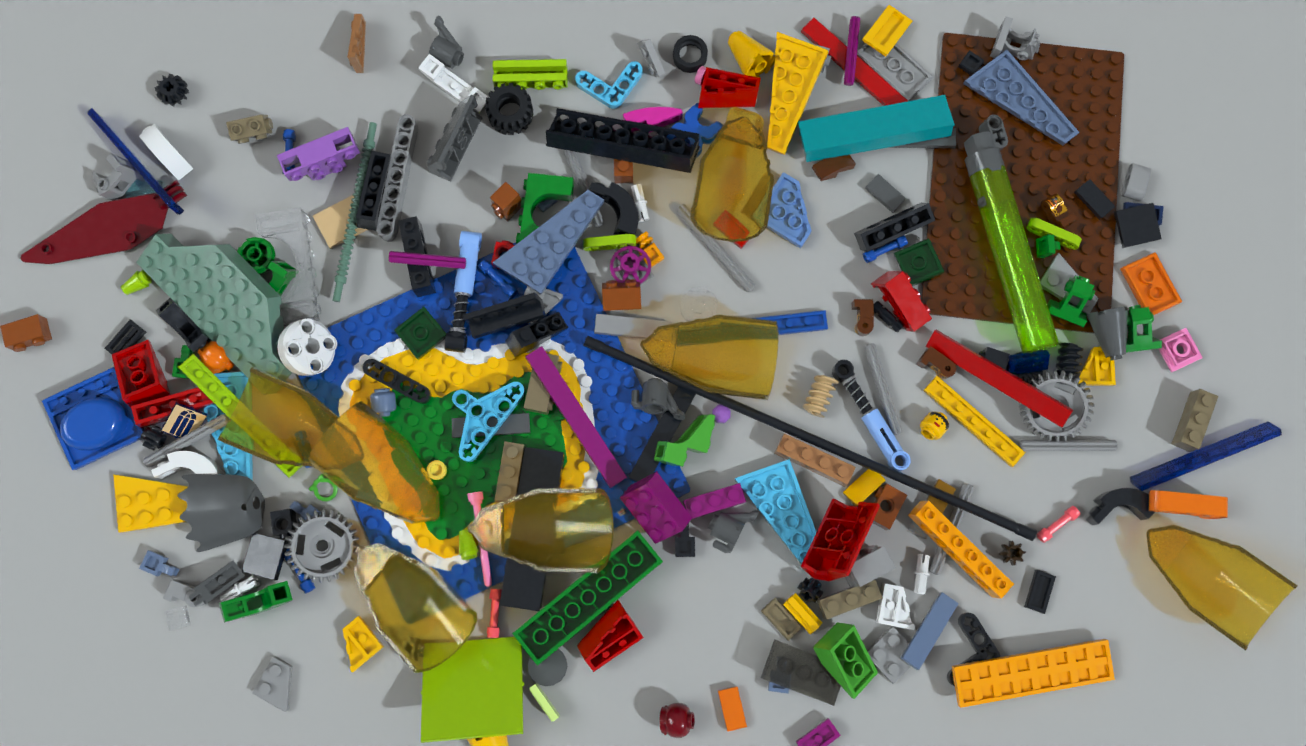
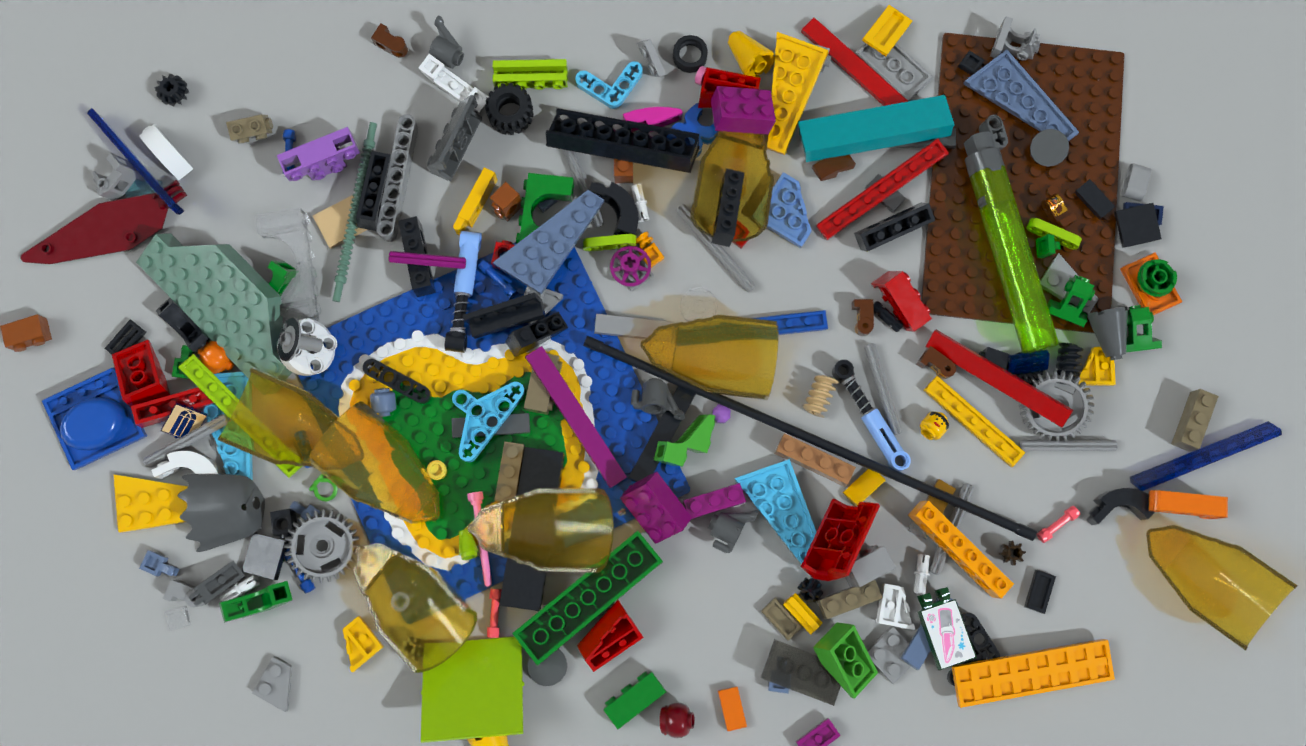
lime cone [121,270,152,295] -> none
black gear [141,425,167,450] -> none
green cone [237,237,275,274] -> none
medium nougat wing [347,14,366,73] -> none
dark green tile [394,306,446,360] -> none
yellowish green tile [529,683,560,722] -> none
dark orange brick [602,279,641,311] -> none
black plate [675,523,695,557] -> none
magenta axle [844,16,860,86] -> none
blue bar [863,235,908,263] -> none
dark orange brick [873,484,907,530] -> none
dark green tile [894,238,944,286] -> none
bright pink piece [1159,328,1203,373] -> none
none -> light grey piece [278,318,323,361]
none -> reddish brown leg [371,23,408,58]
none -> clear bush [391,592,409,612]
none -> yellow hinge [453,167,498,235]
none -> green brick [603,671,666,730]
none -> magenta brick [711,86,776,135]
none -> black brick [711,168,744,247]
none -> red tile [816,138,949,240]
none -> tile [917,587,977,670]
none -> dark grey tile [1030,129,1069,167]
none -> green cone [1137,259,1177,297]

